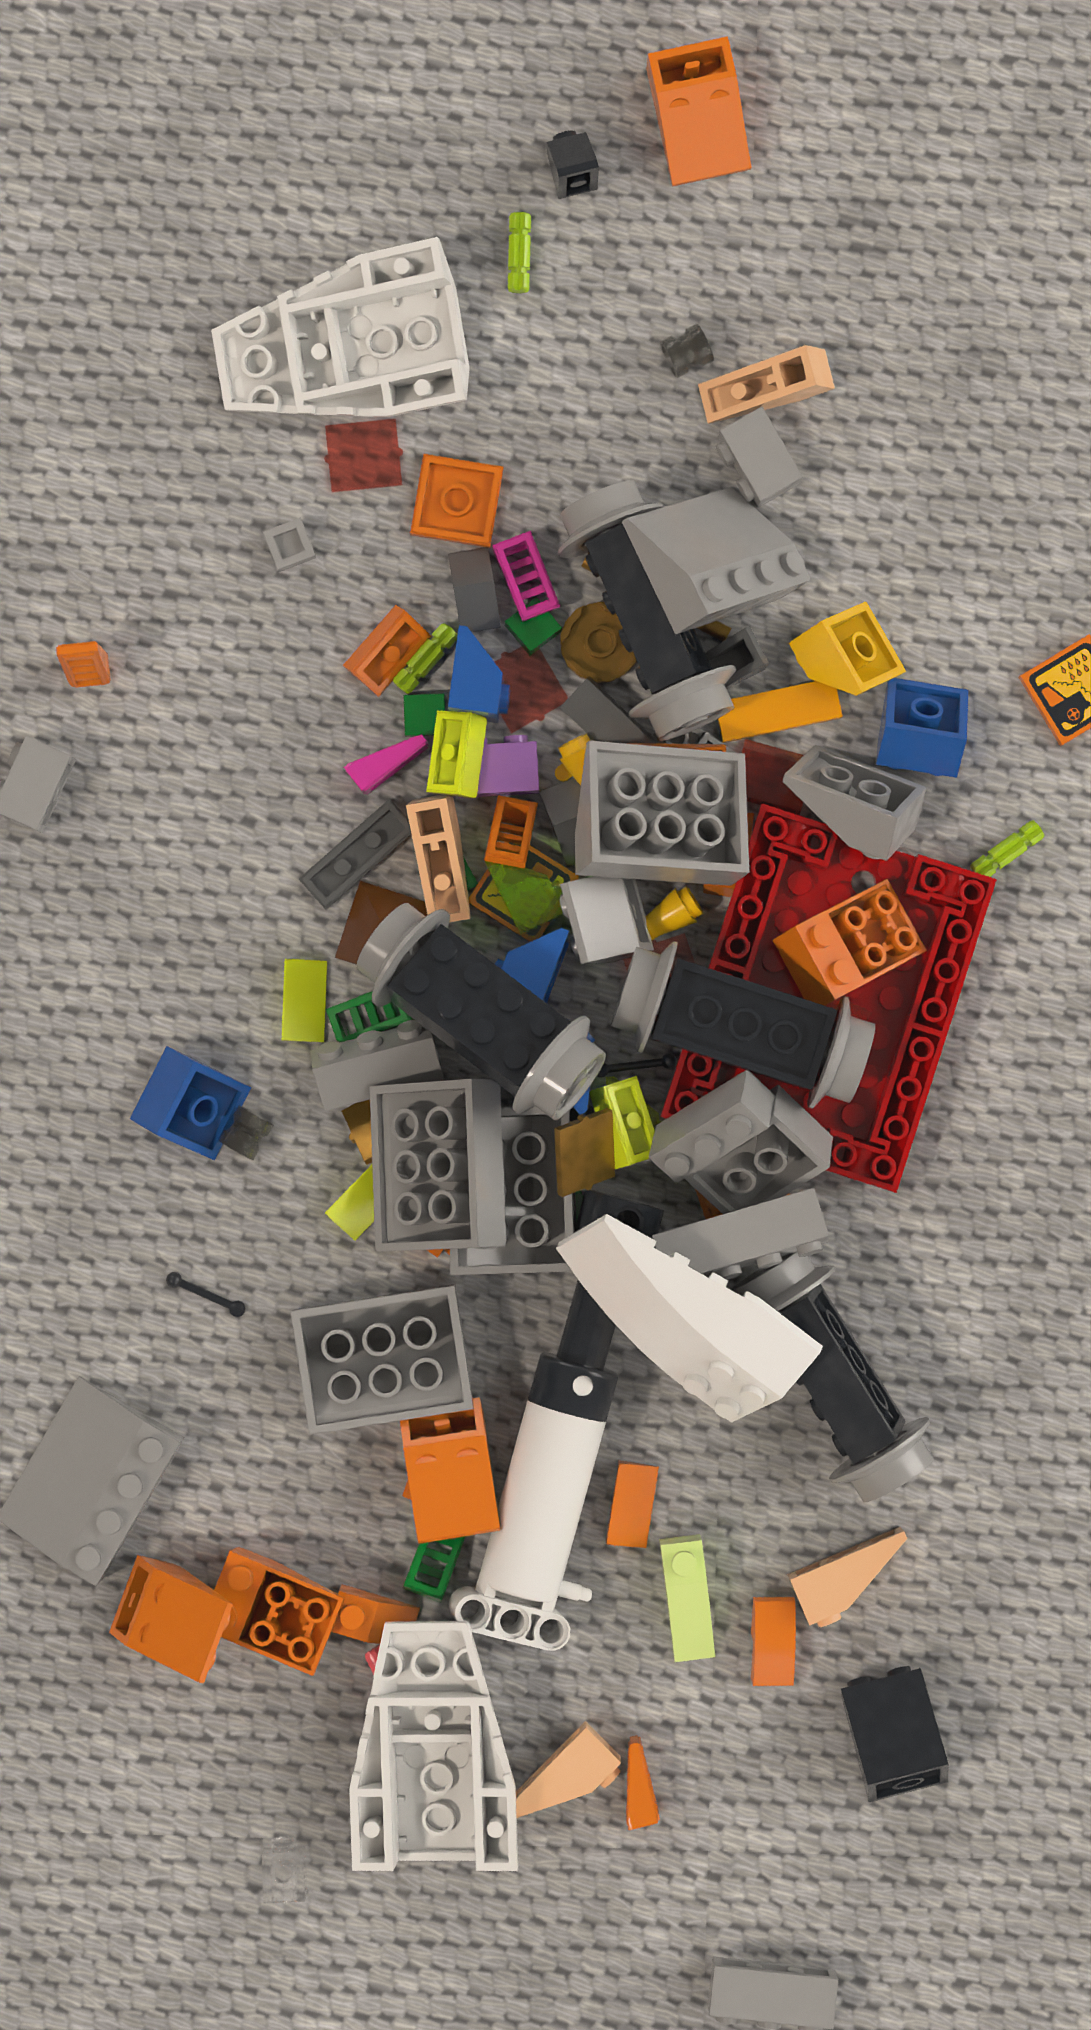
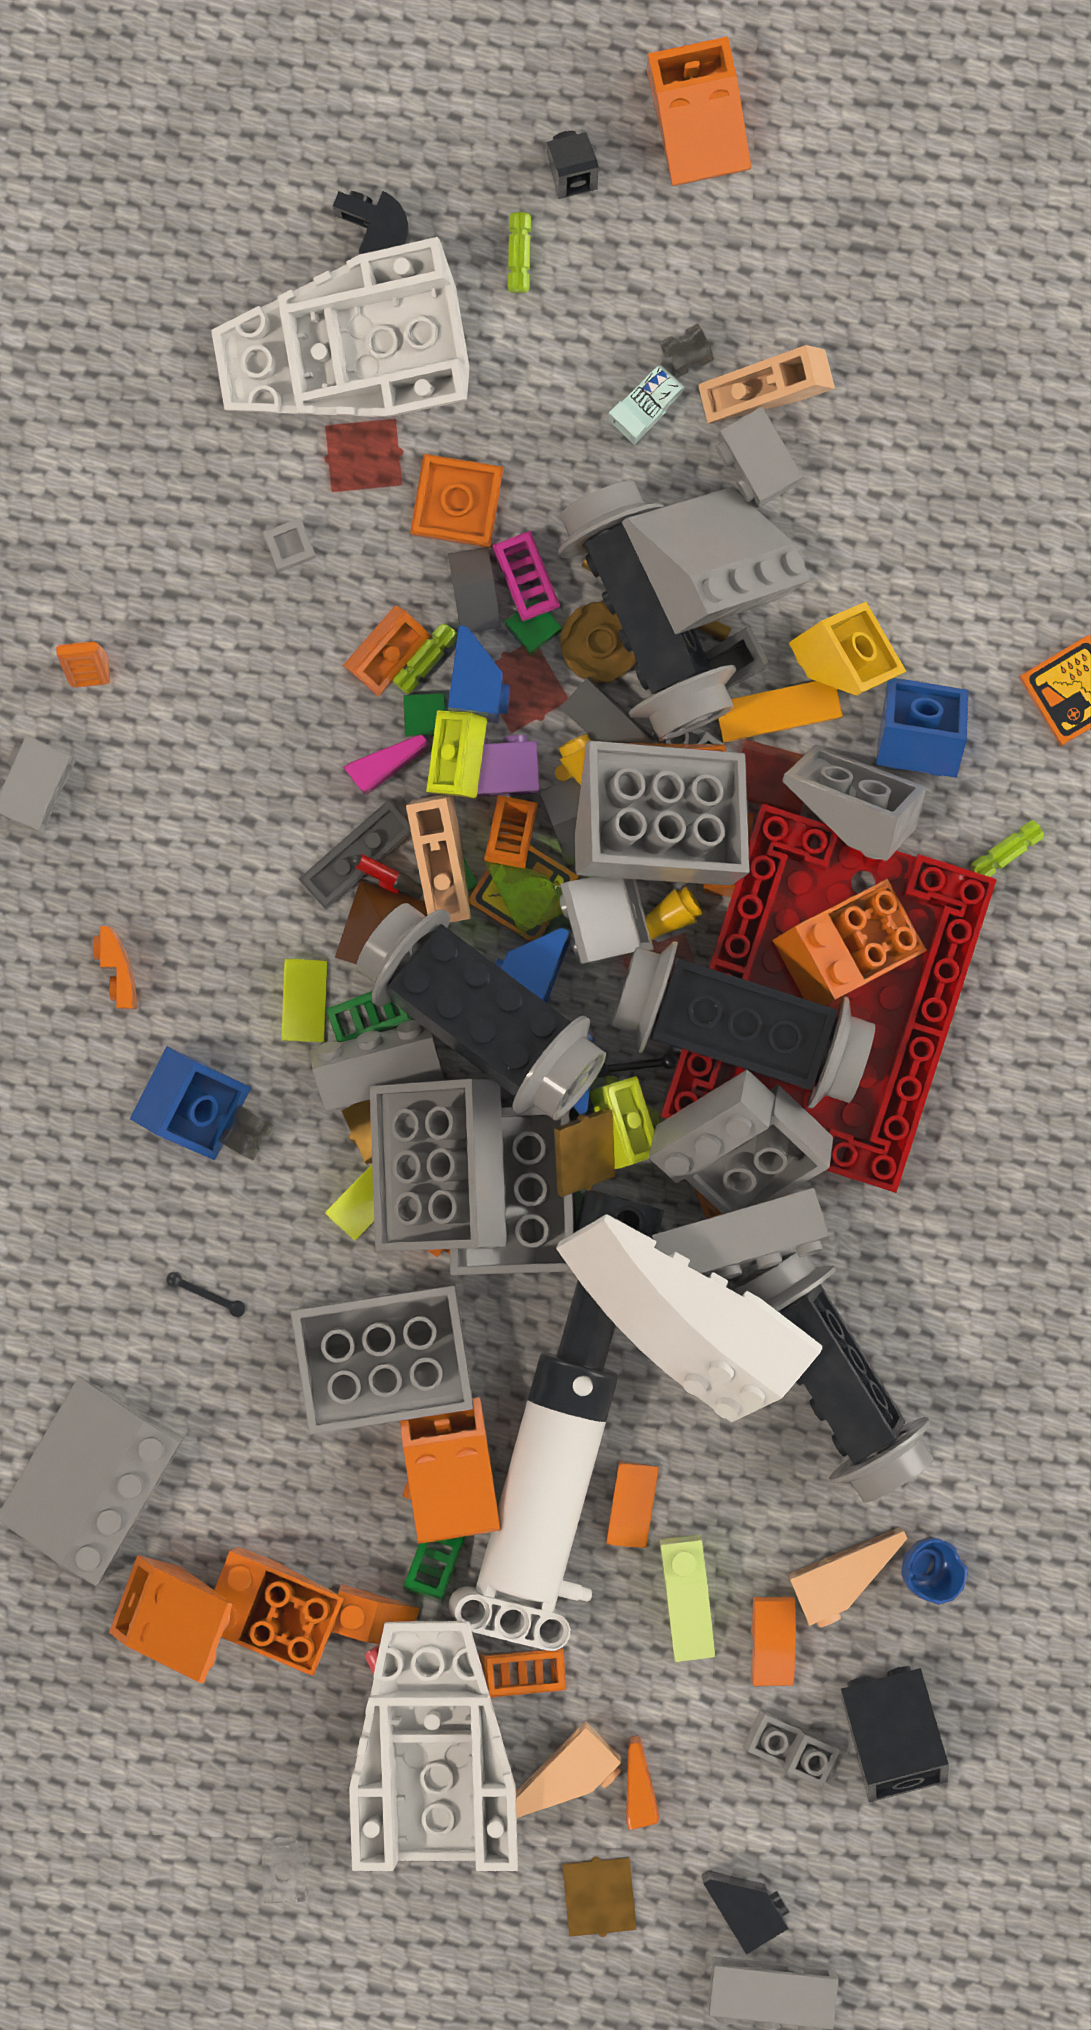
none -> orange slope [93,926,137,1009]
none -> black brick [333,191,410,255]
none -> piece [351,854,423,898]
none -> orange slope [478,1648,566,1698]
none -> pearl gold piece [562,1856,637,1938]
none -> light aqua leg [608,365,685,445]
none -> black slope [701,1870,790,1955]
none -> light grey slope [743,1710,840,1787]
none -> blue hair [901,1537,968,1605]

